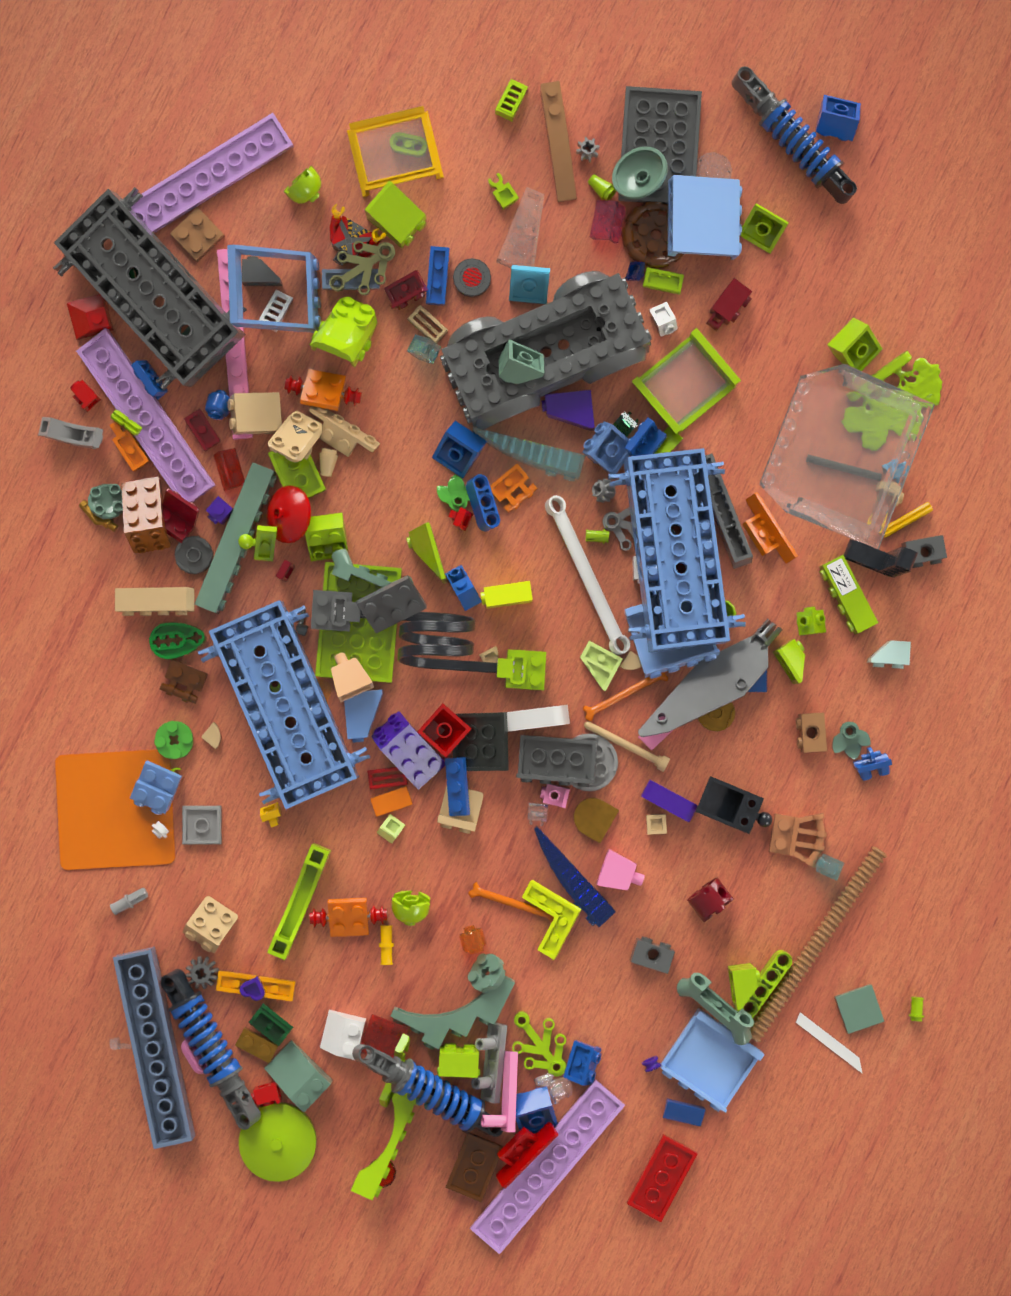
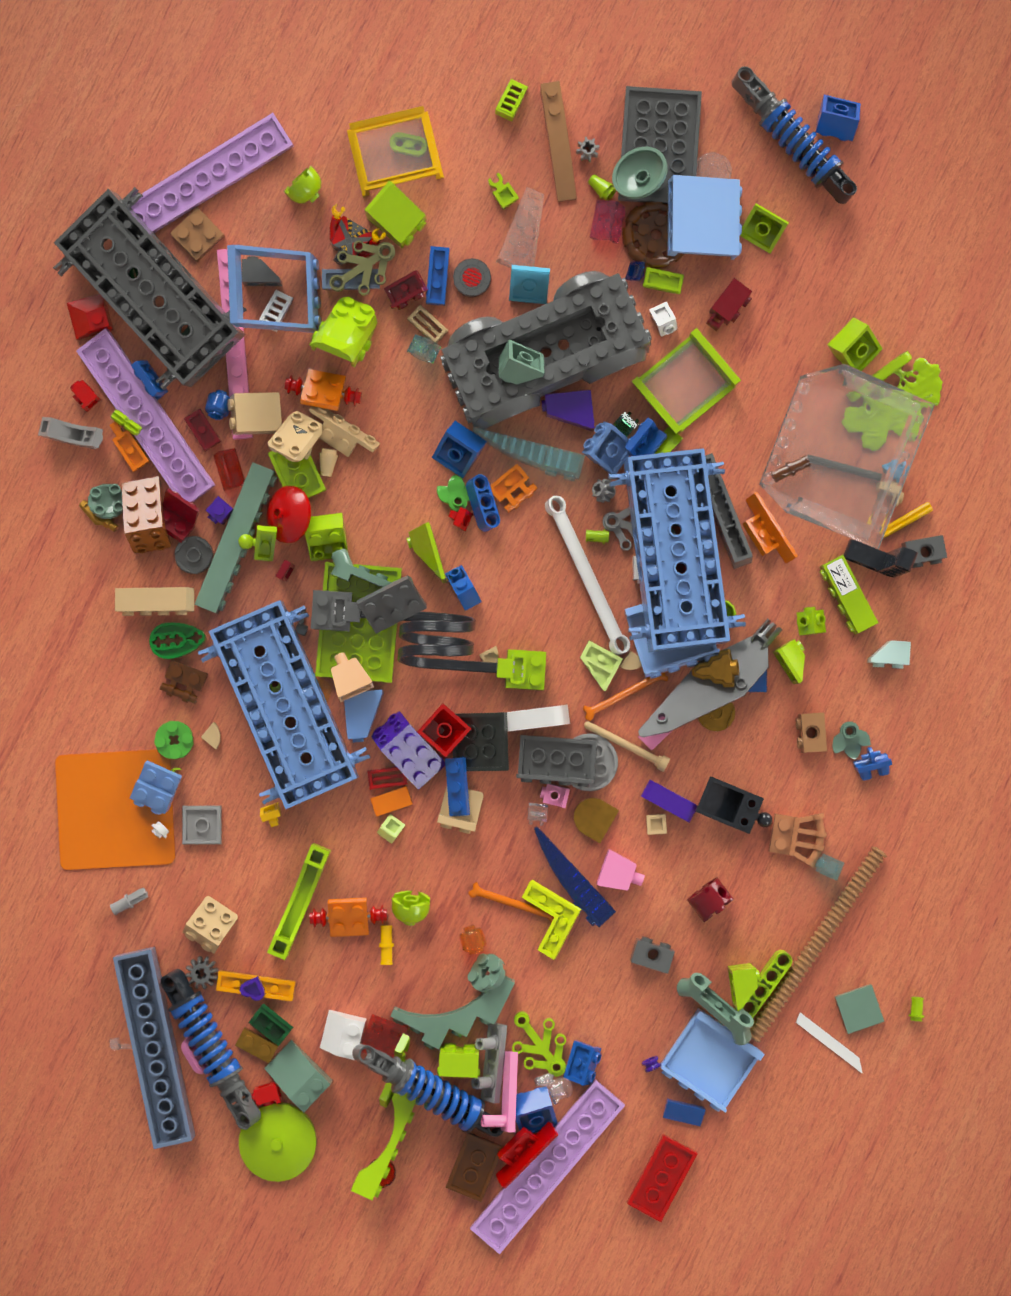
neon yellow brick [481,581,533,609] -> none
none -> pearl gold rock [691,649,739,687]
none -> reddish brown pin [771,455,811,483]

